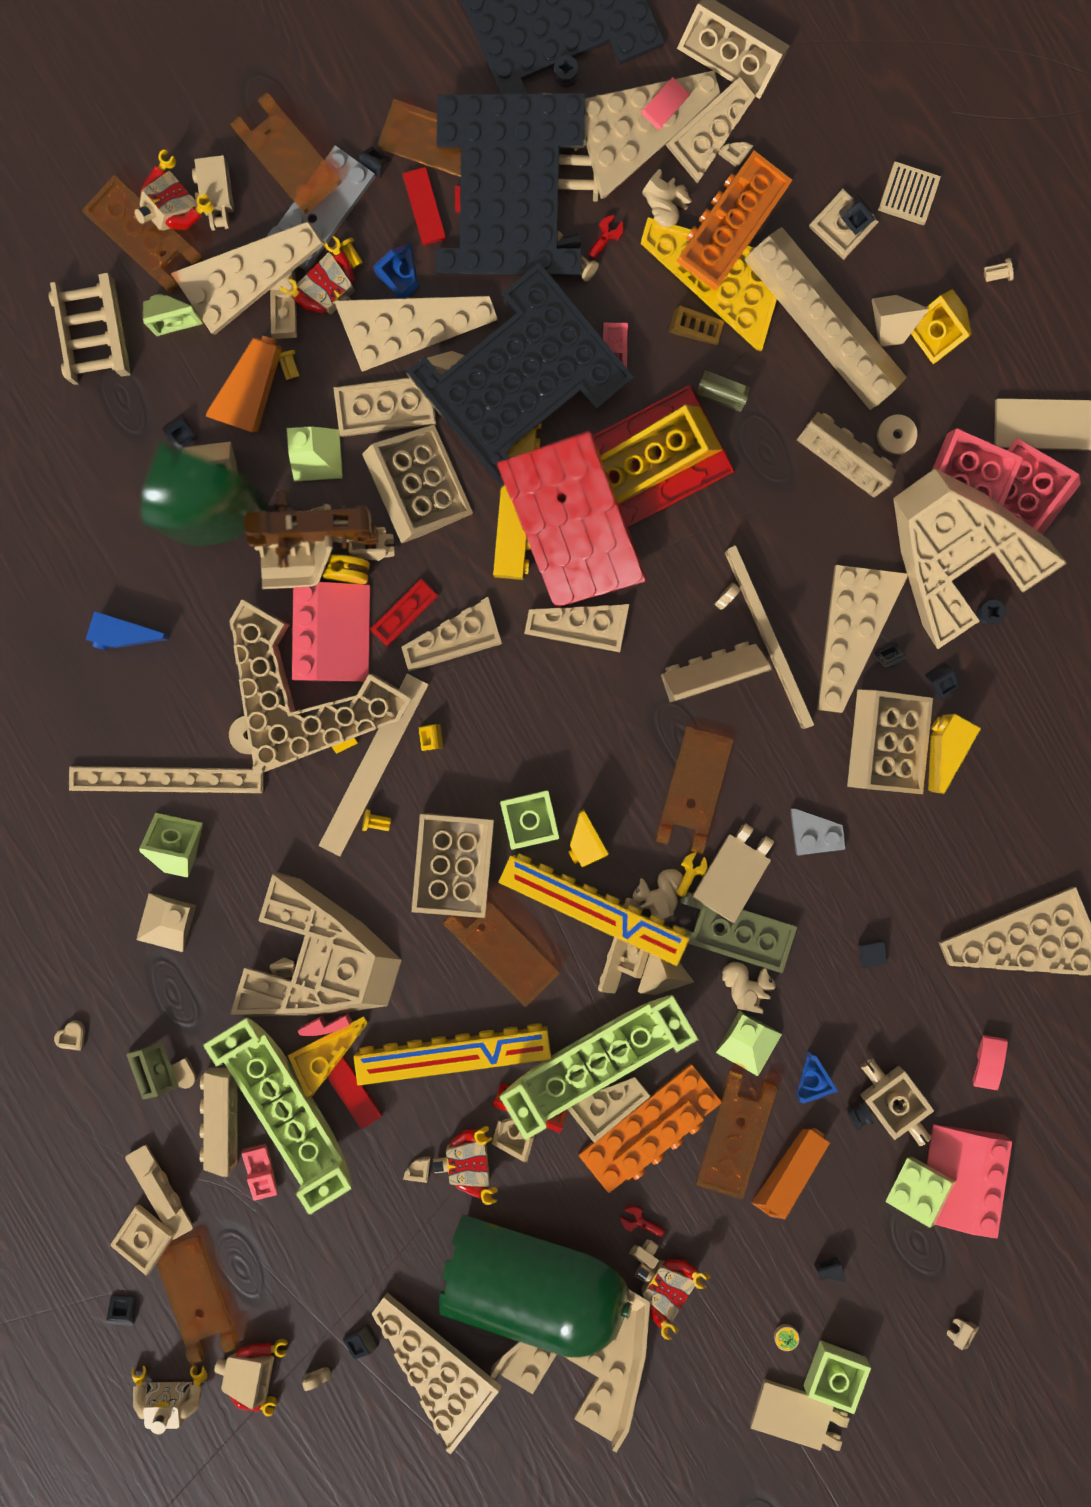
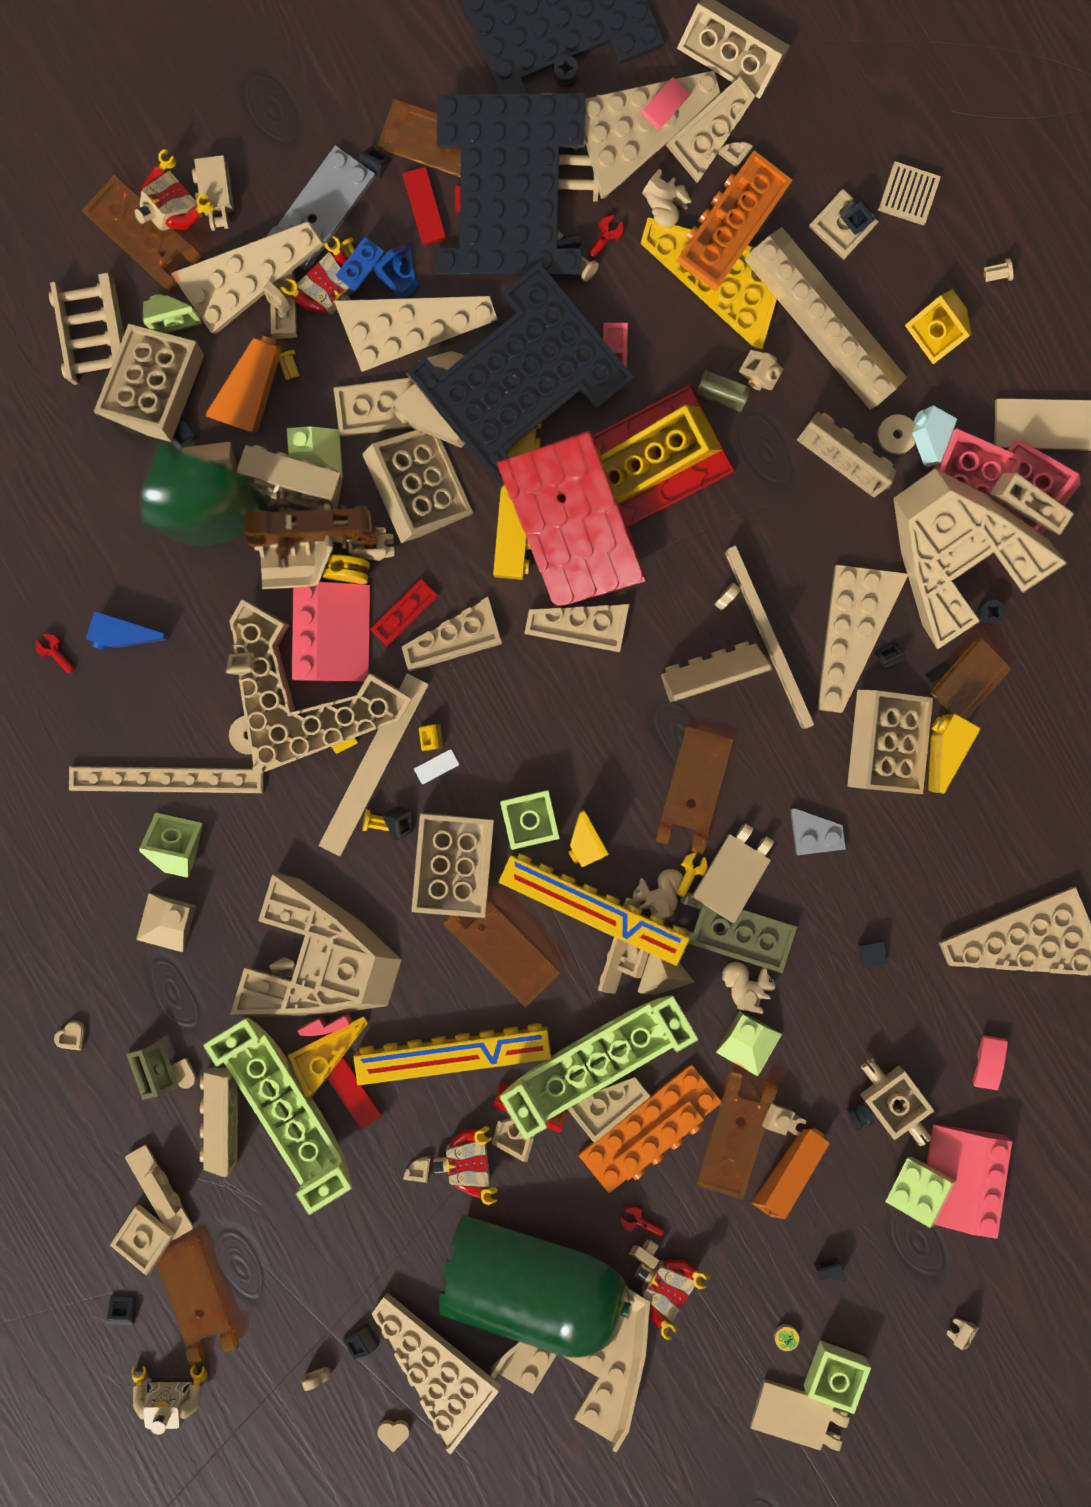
tan torso [215,1339,288,1416] -> none
clear orange hinge [229,92,342,214] -> none
coral slope [241,1143,278,1201] -> none
pearl gold slope [668,305,724,345] -> none
blue slope [796,1050,838,1103] -> none
tan slope [872,295,929,347] -> none
none -> red bar [36,634,75,673]
none -> tan slope [94,324,204,442]
none -> tan slope [226,652,254,675]
none -> tan slope [236,445,342,510]
none -> tan tile [263,281,291,314]
none -> blue bracket [336,237,385,291]
none -> tan tile [377,1420,410,1452]
none -> black slope [382,807,413,841]
none -> tan slope [392,384,465,448]
none -> white sticker [414,749,459,784]
none -> tan brick [739,350,783,390]
none -> tan plate [762,1103,806,1136]
none -> light aqua slope [912,406,957,467]
none -> clear orange tile [930,637,1011,721]
none -> tan slope [989,473,1074,535]

